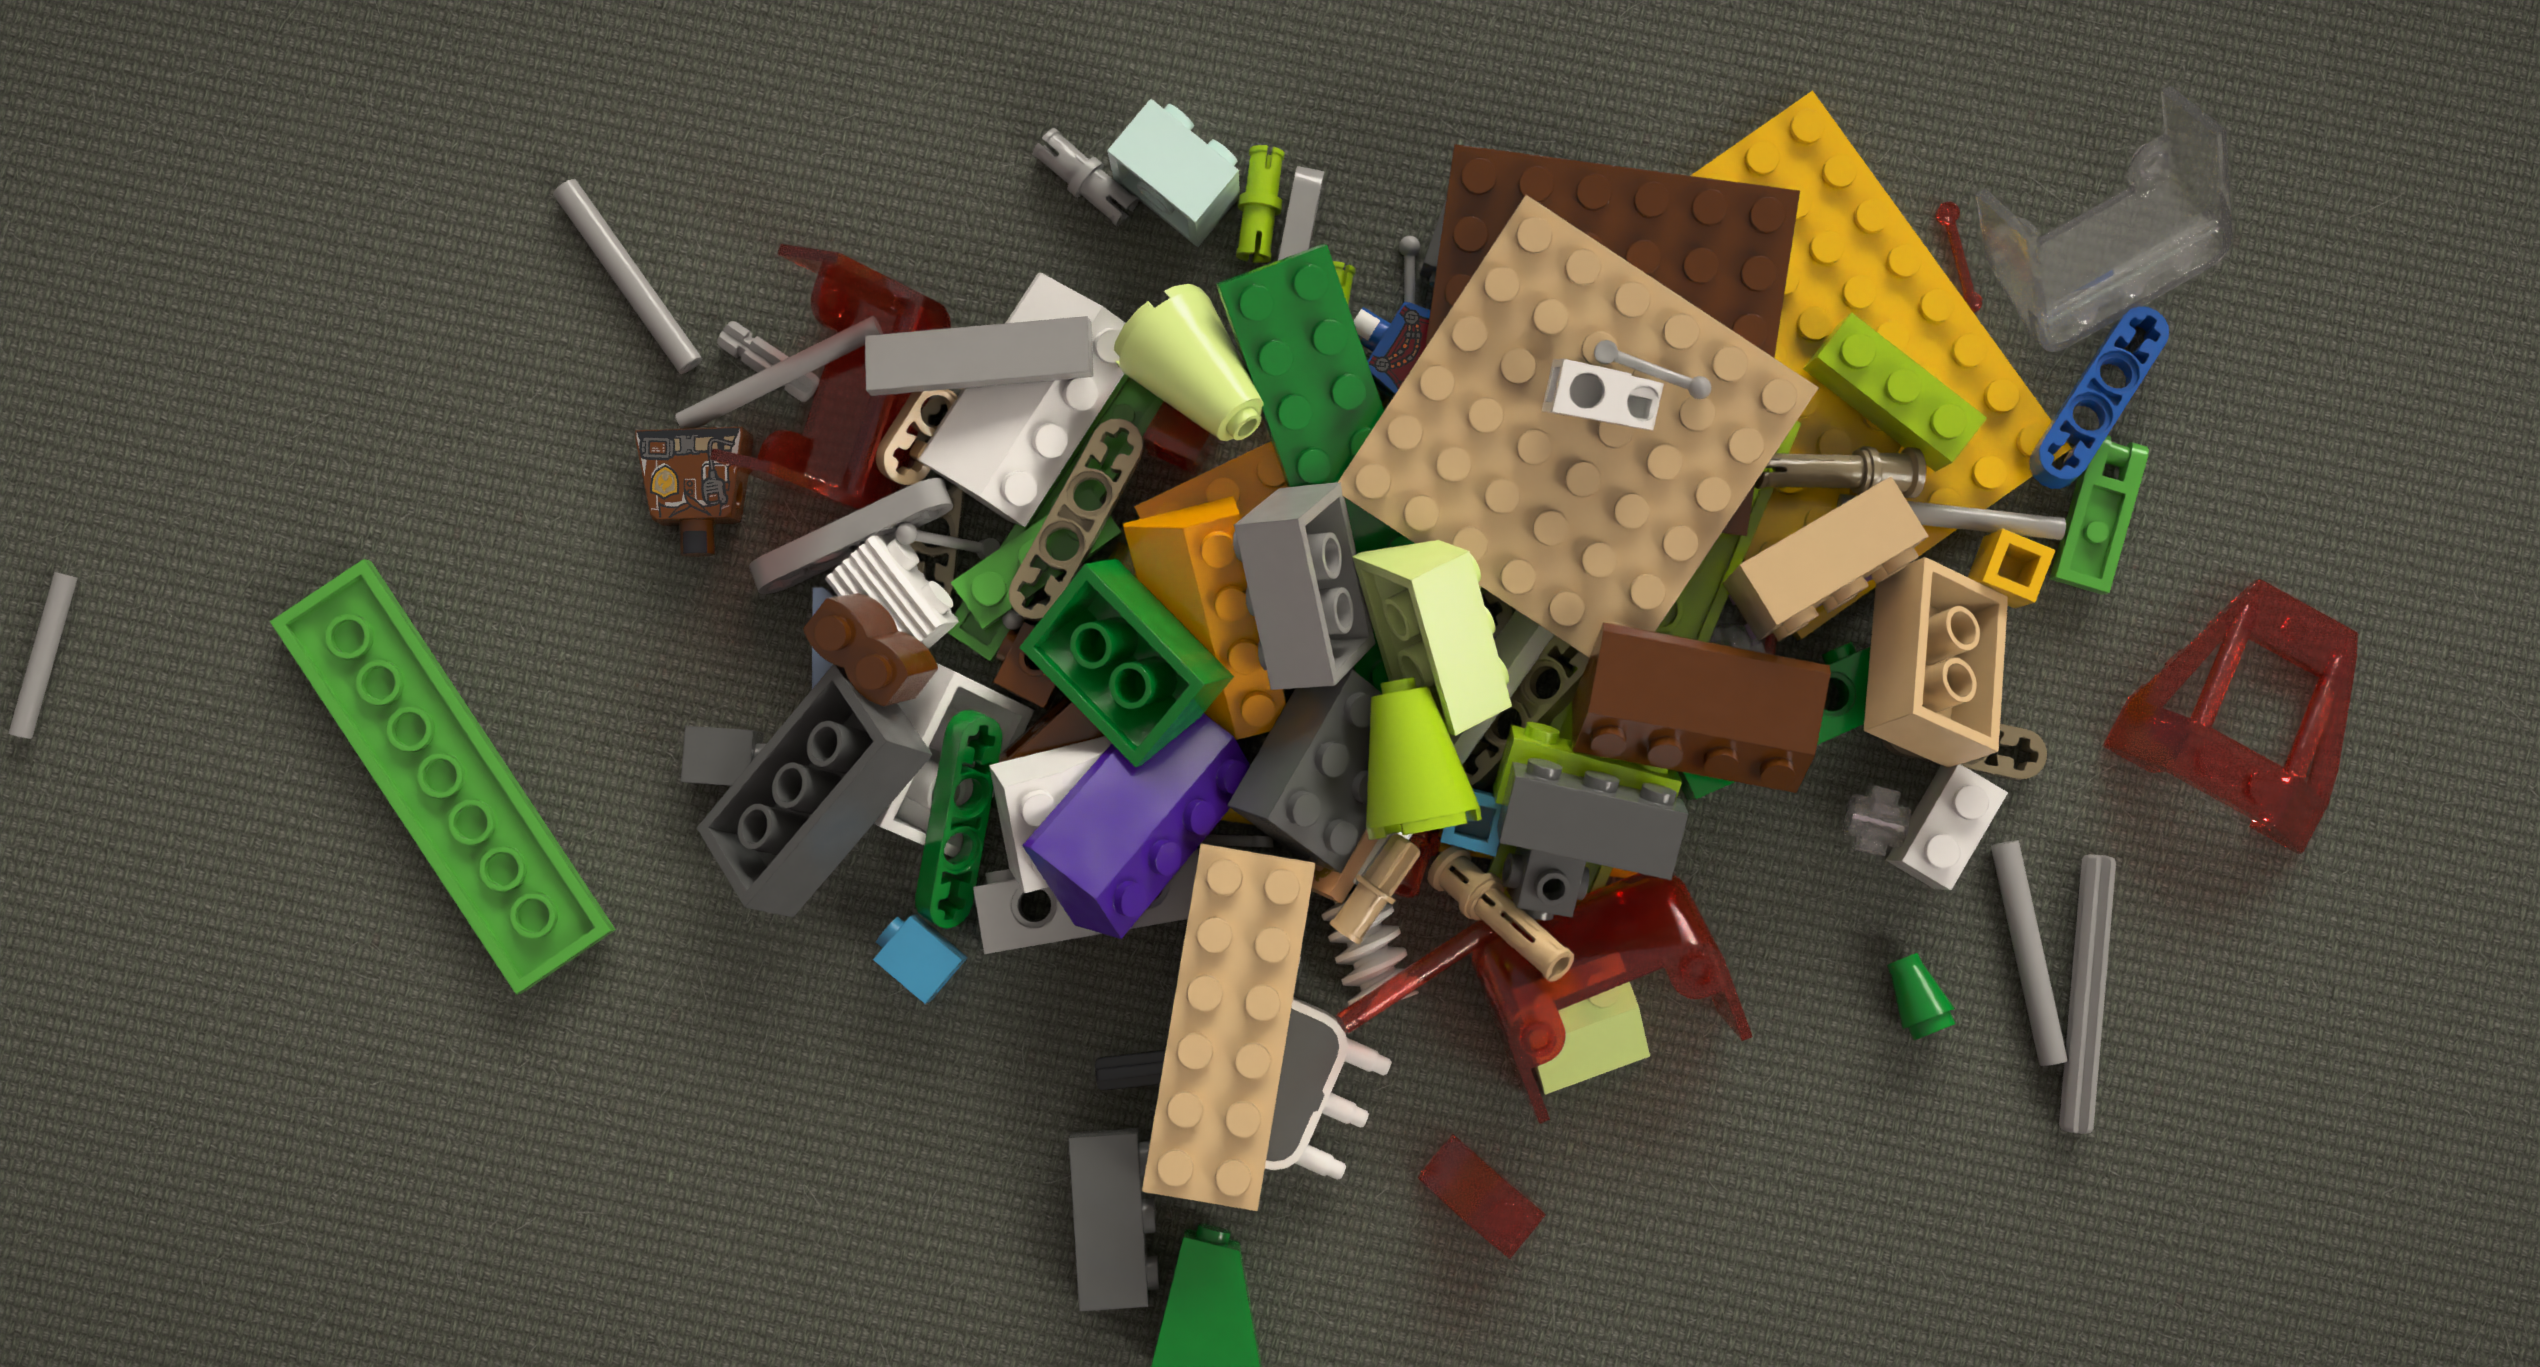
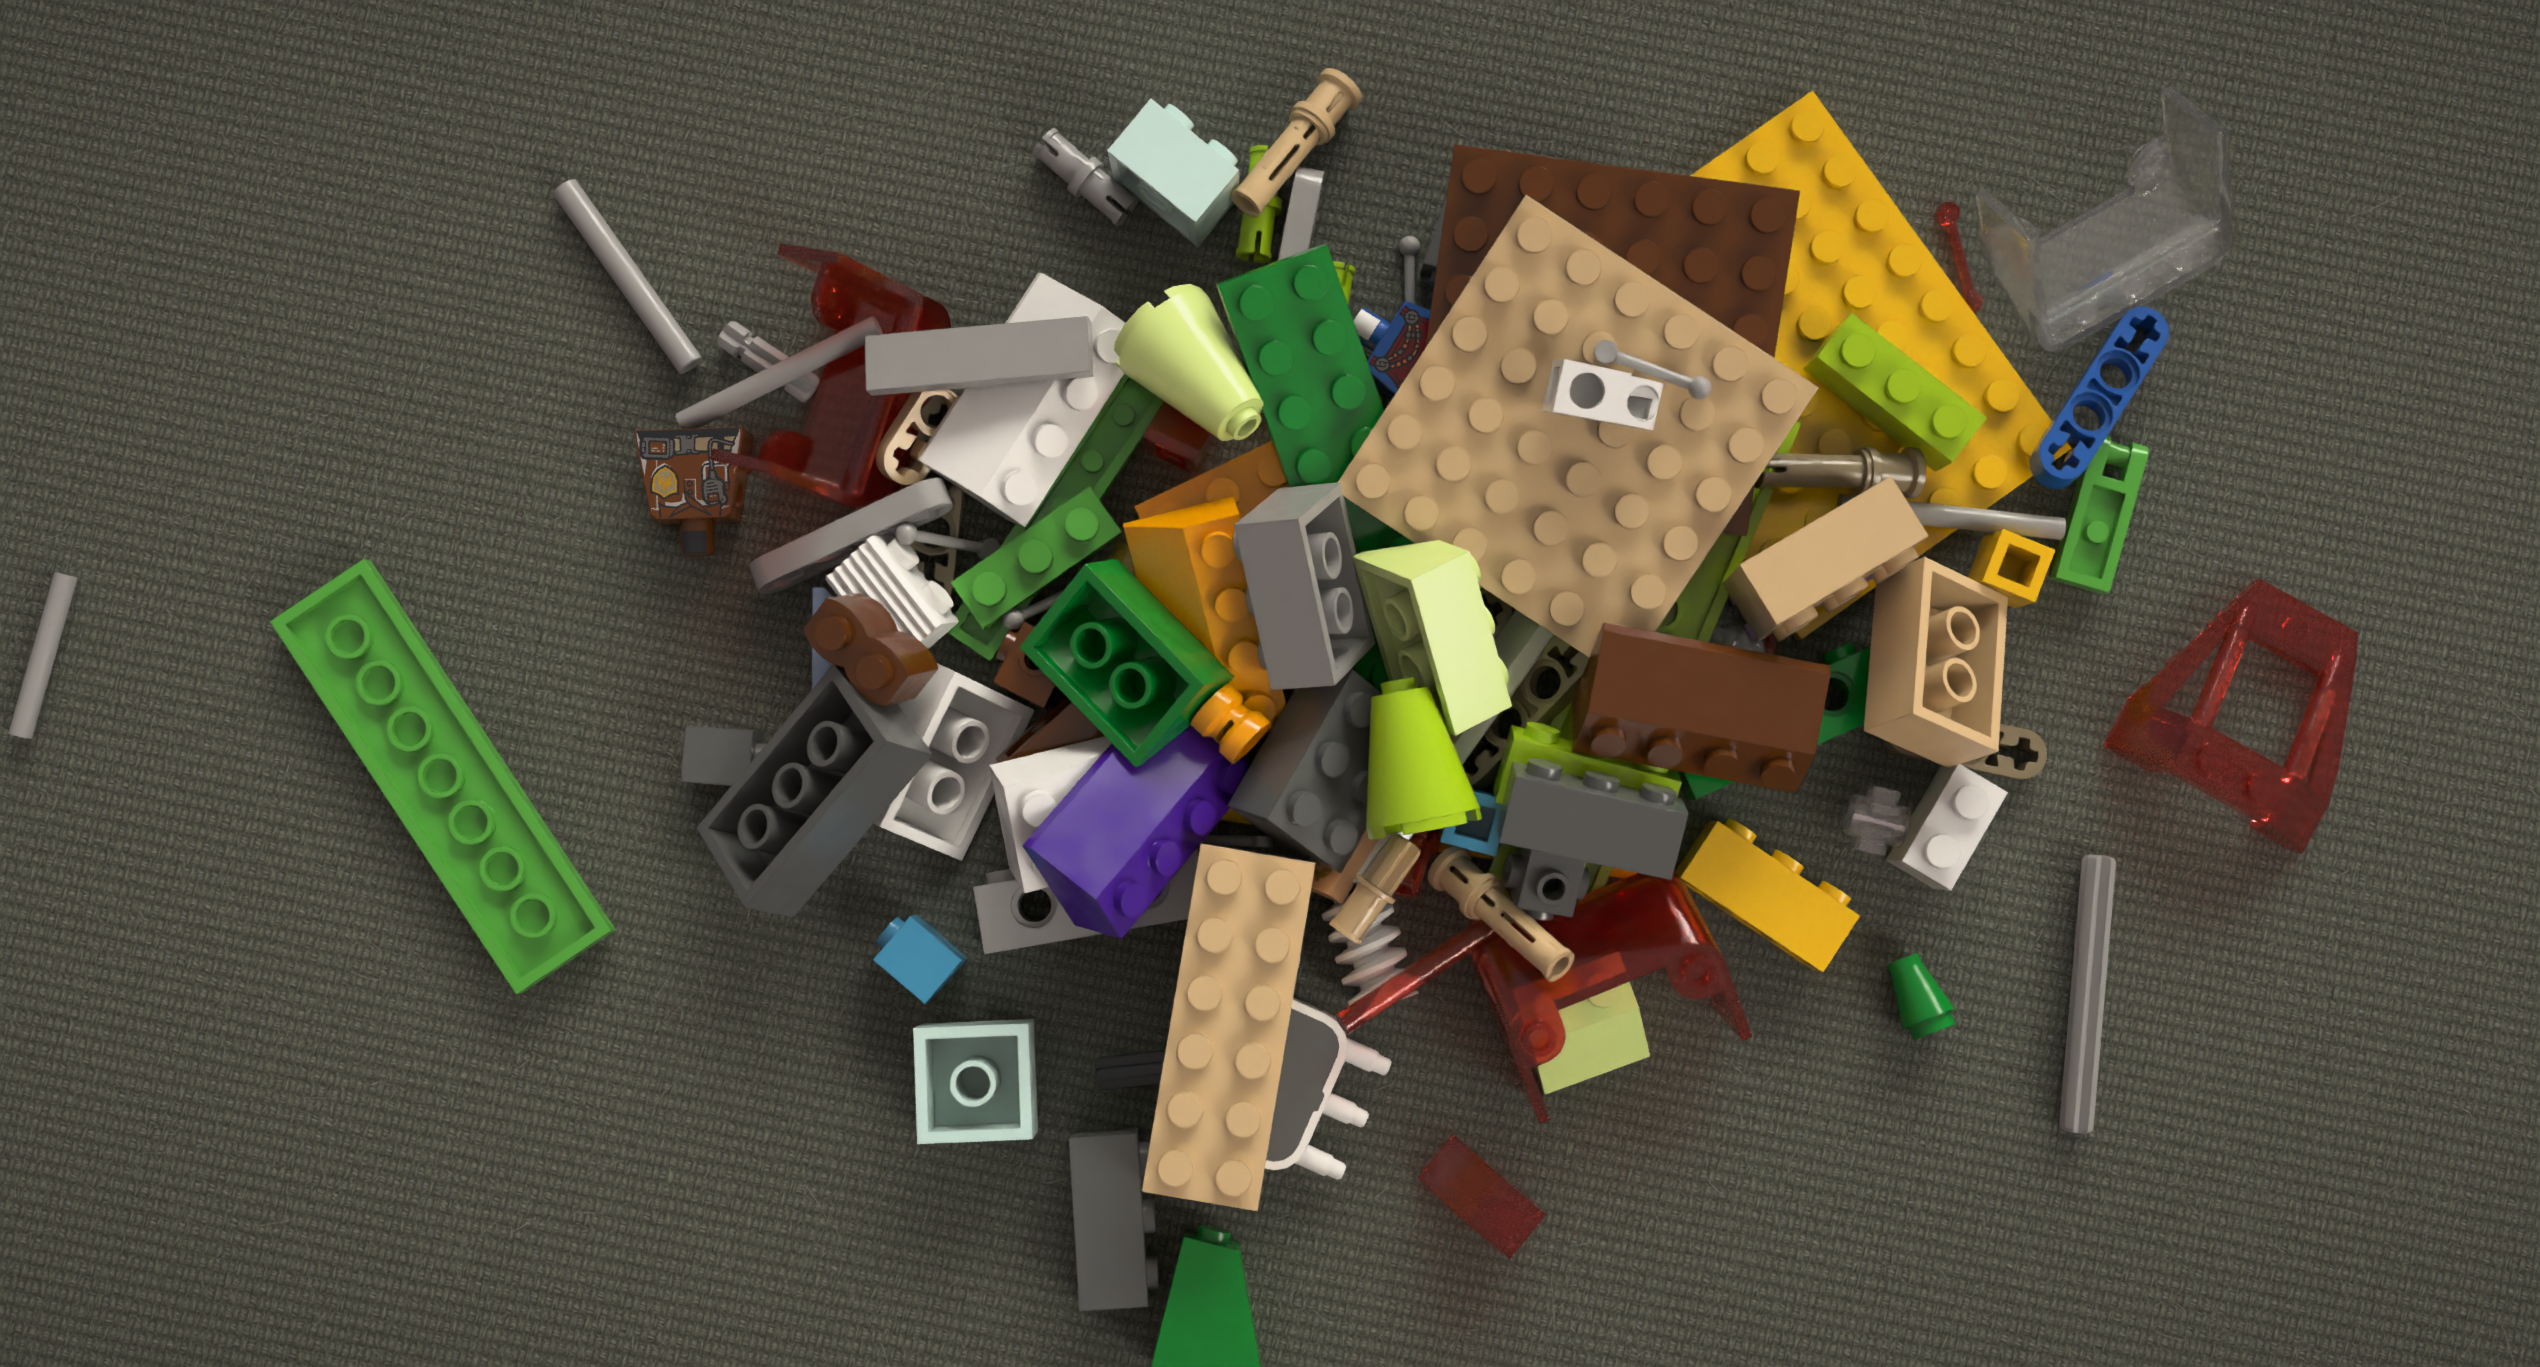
green beam [915,709,1002,929] -> none
dark tan beam [1009,418,1144,621] -> none
light grey piece [1991,840,2068,1066] -> none
none -> light aqua brick [913,1019,1038,1144]
none -> light orange wheel [1190,683,1272,764]
none -> tan pin [1231,68,1362,217]
none -> yellow brick [1672,818,1860,973]

